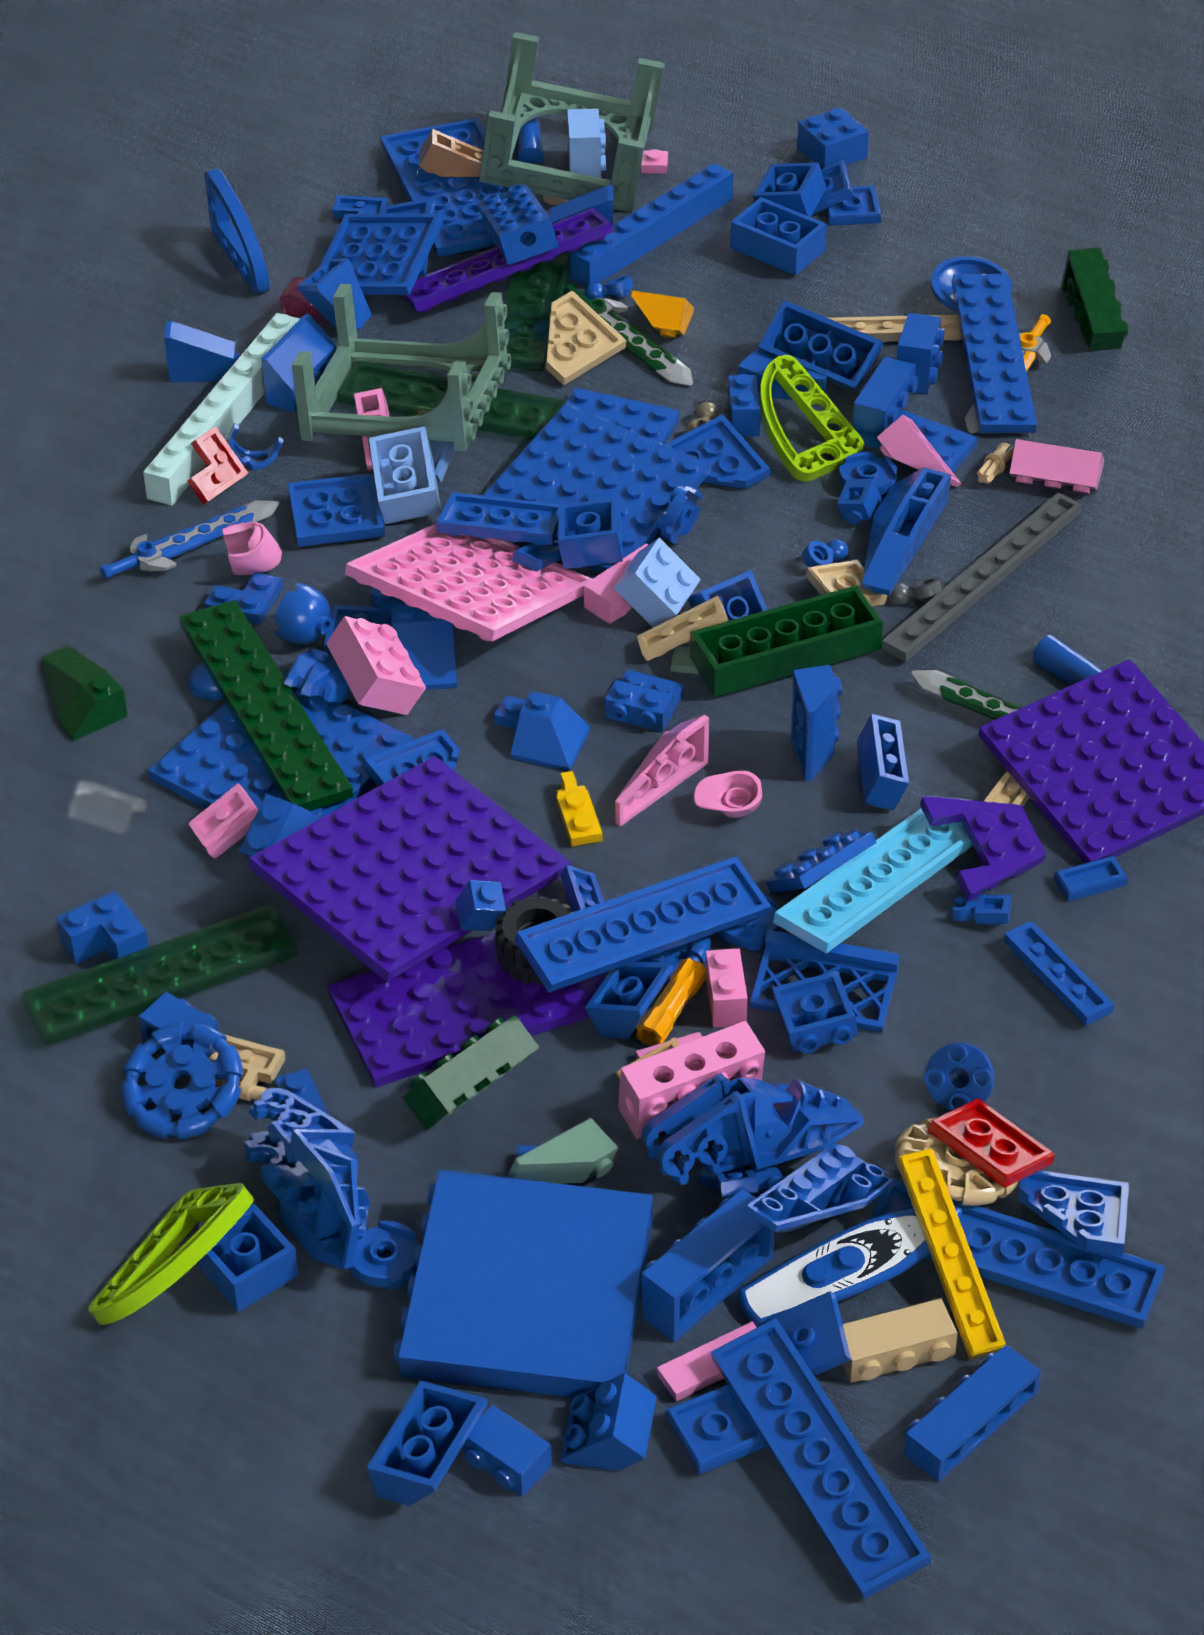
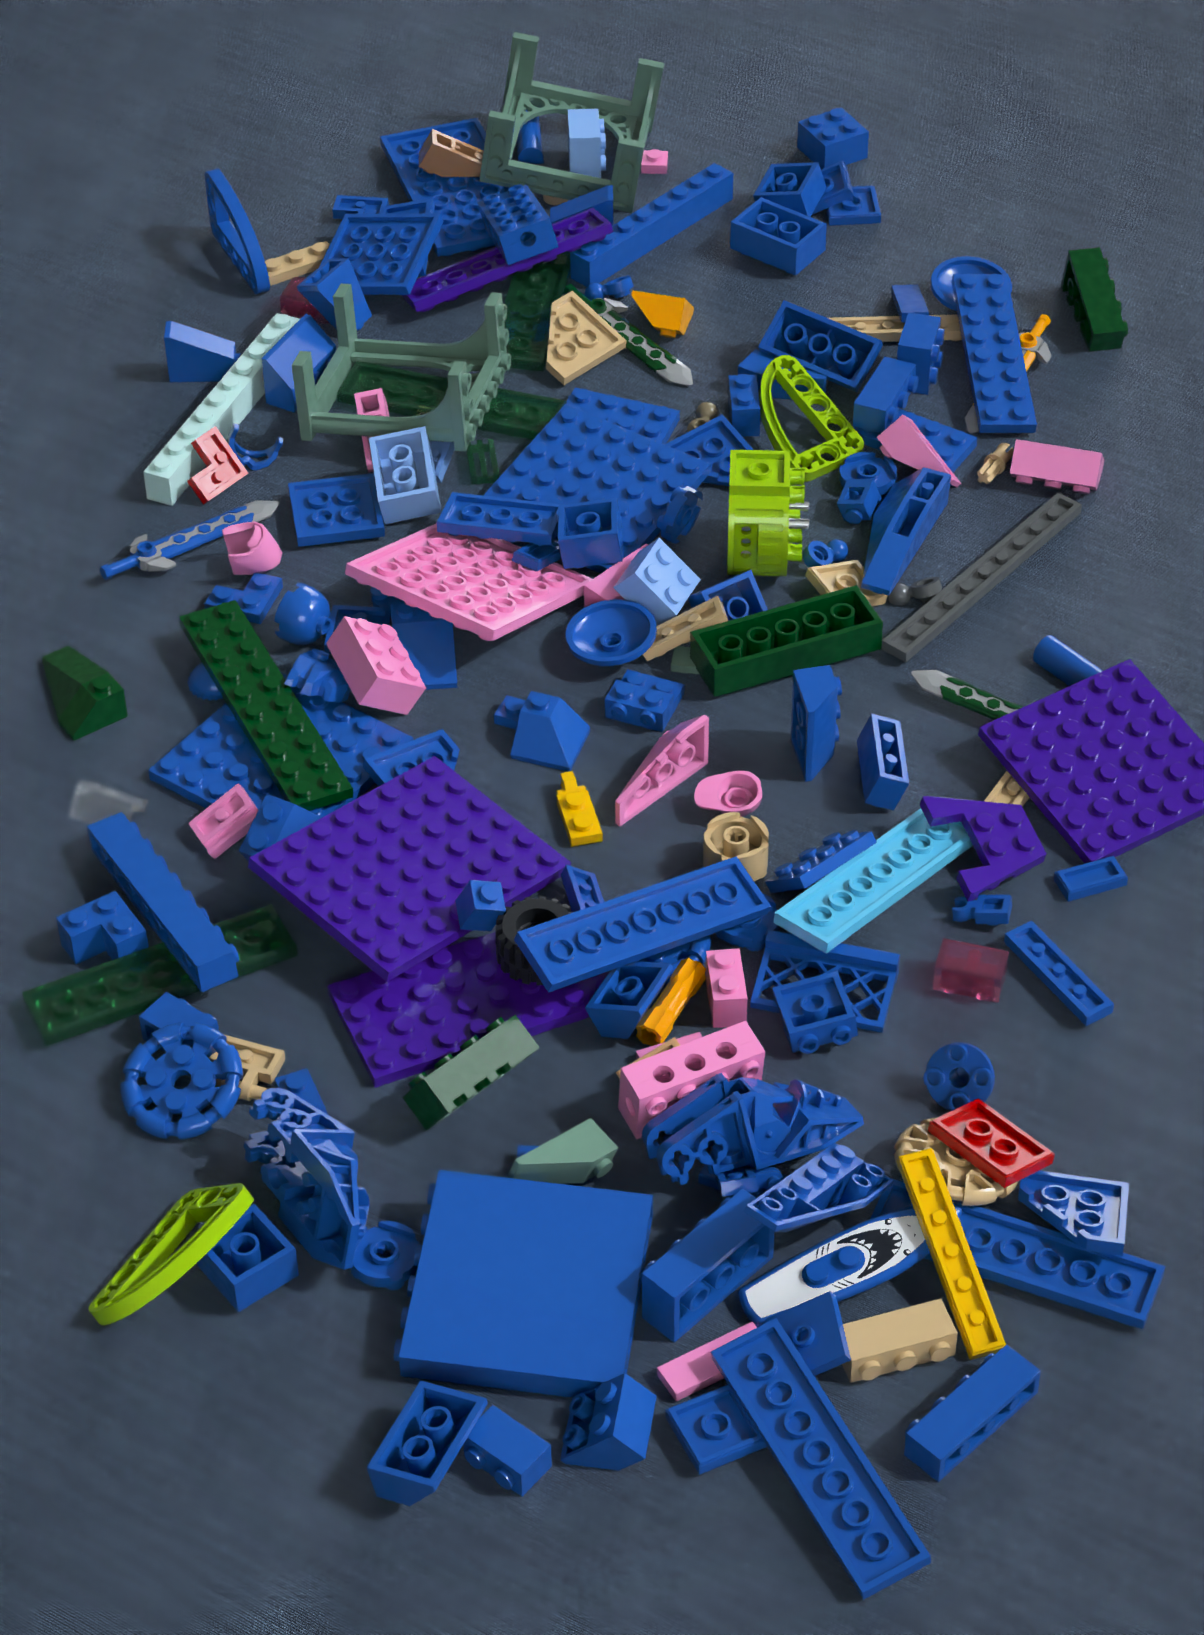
none -> blue brick [87,812,239,992]
none -> tan plate [265,241,330,286]
none -> clear green tile [466,439,499,484]
none -> blue dish [565,599,657,667]
none -> tan brick [703,812,769,882]
none -> lime piece [727,450,809,576]
none -> blue tile [891,284,929,323]
none -> clear pink brick [933,938,1009,1003]

